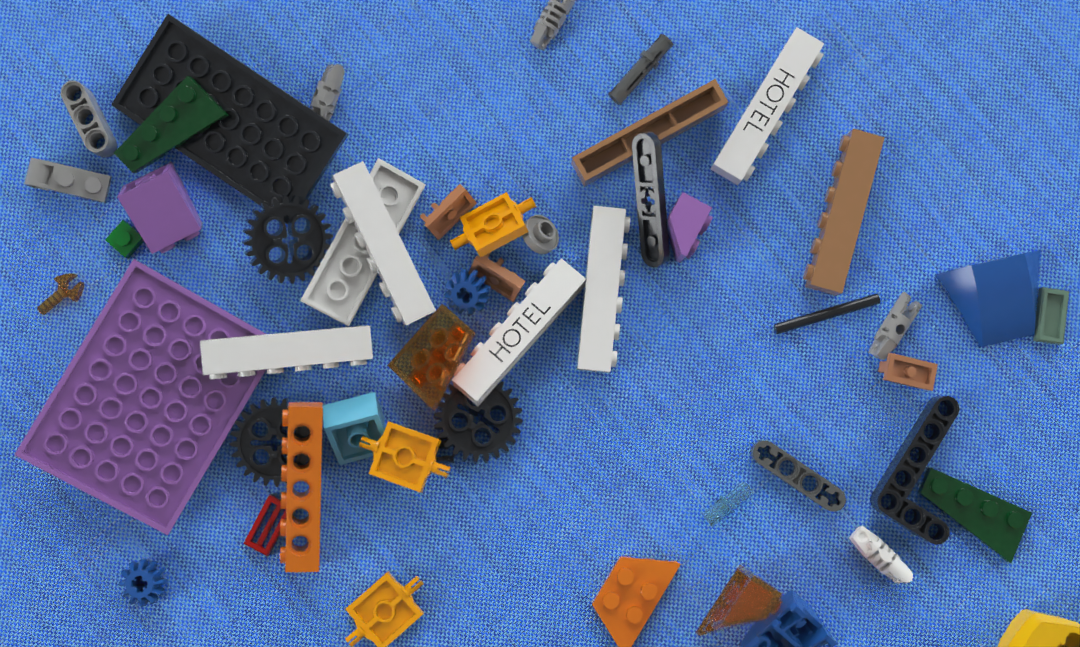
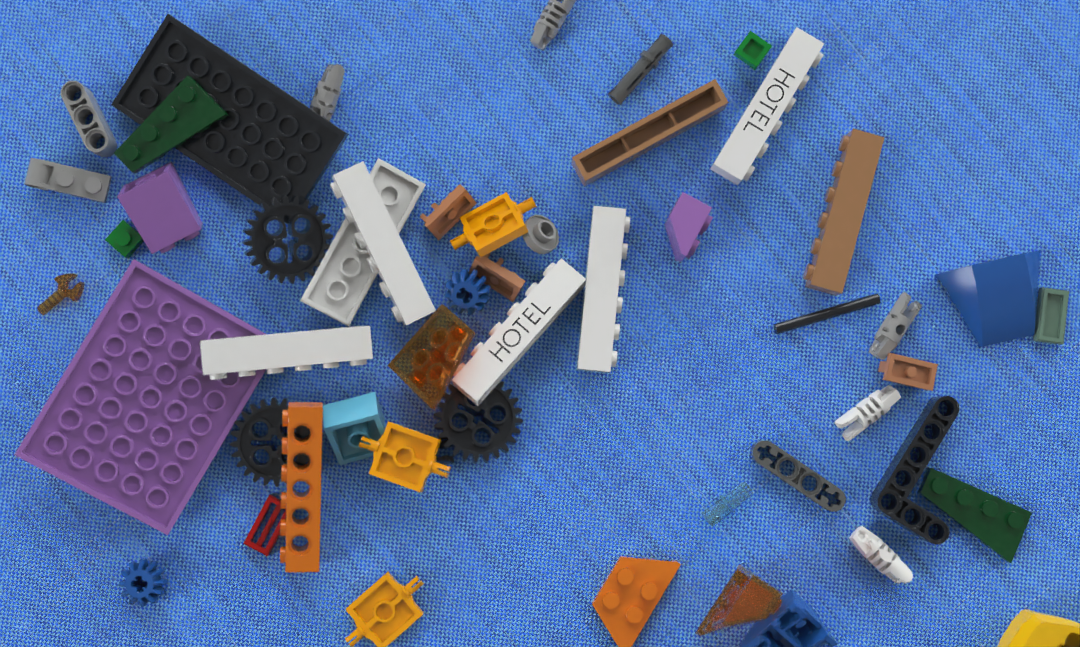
black piece [632,131,670,268] -> none
none -> green plate [733,31,772,70]
none -> white hinge [834,385,901,441]

